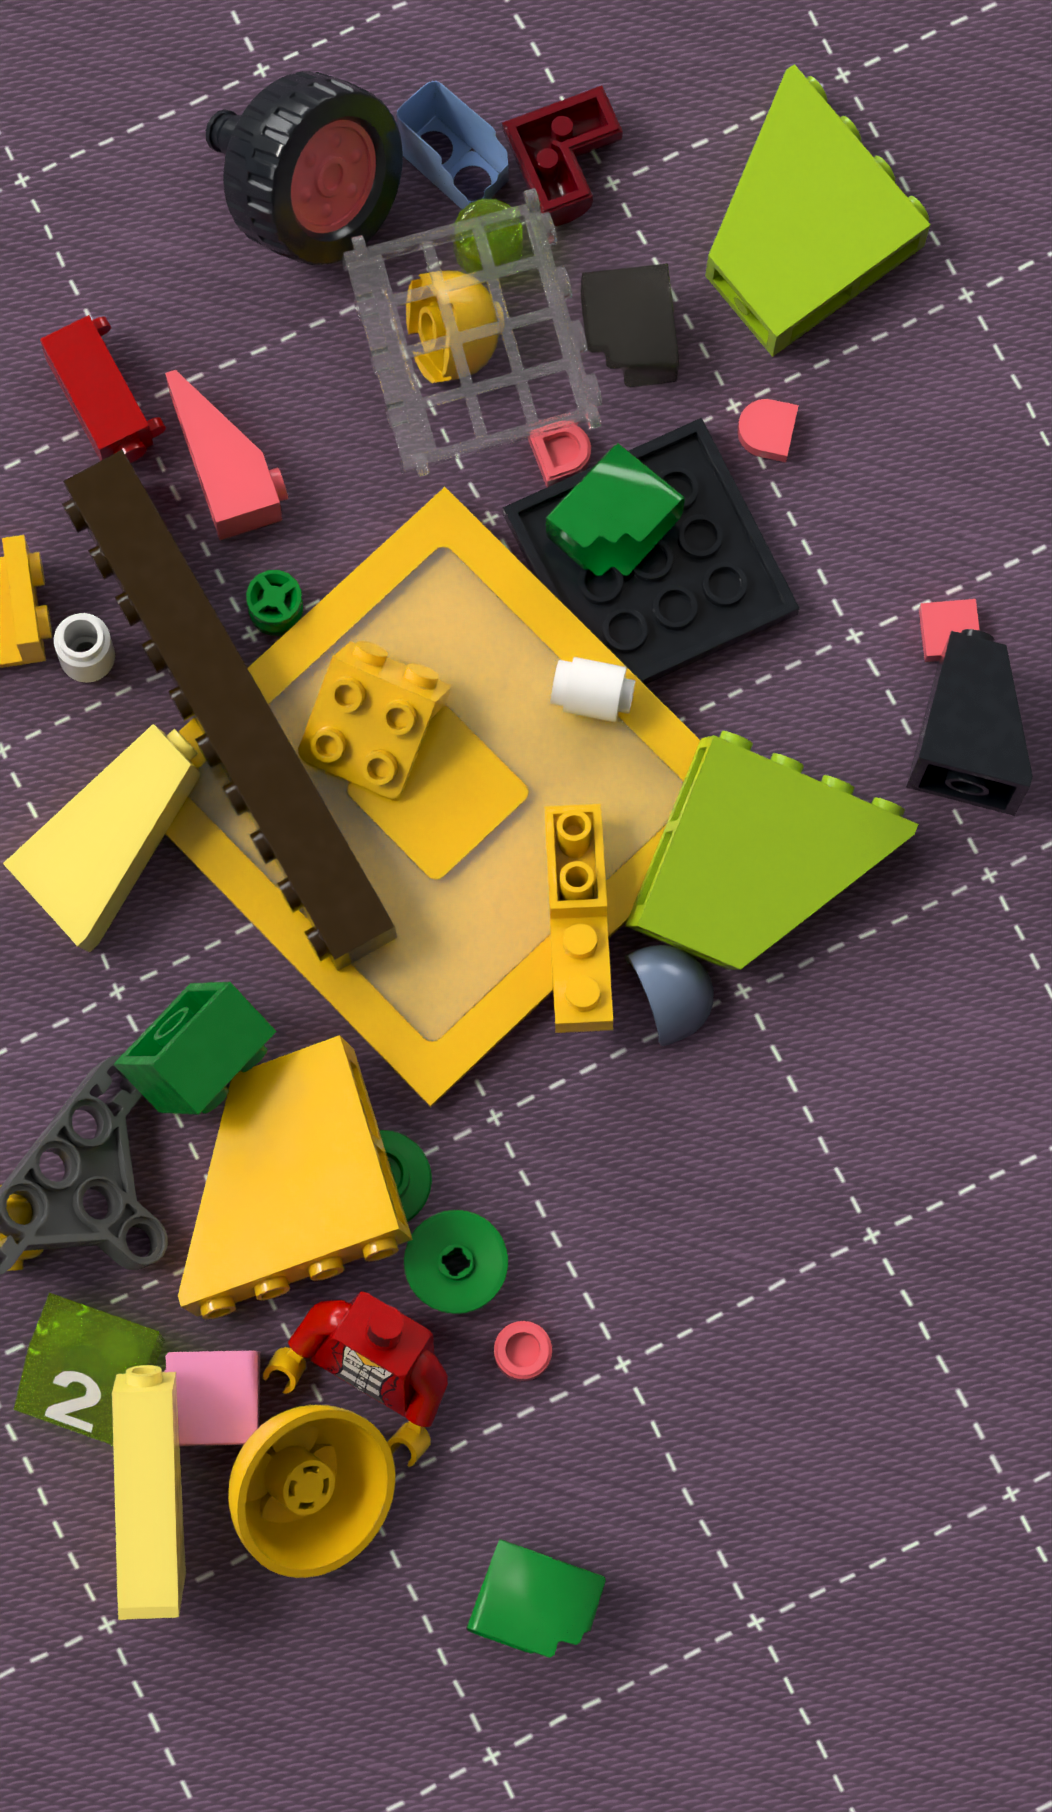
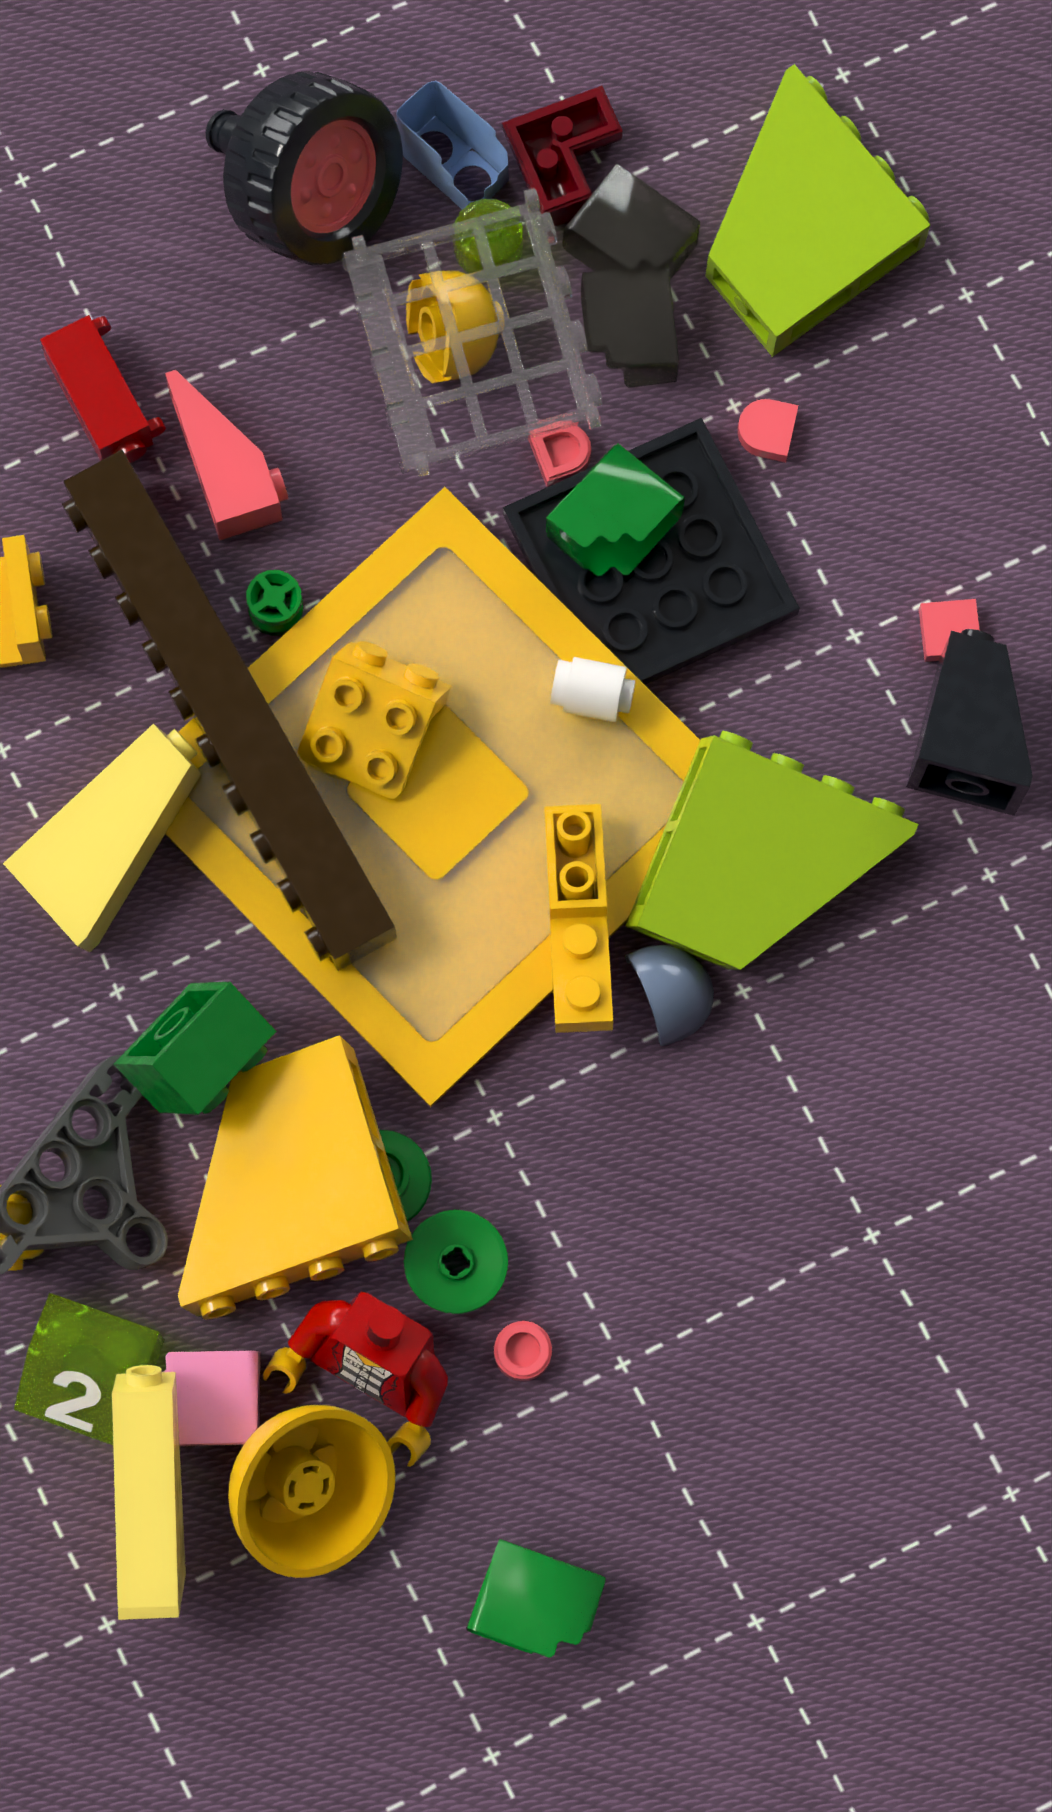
white brick [54,613,115,683] -> none
none -> clear smoke piece [562,164,700,283]

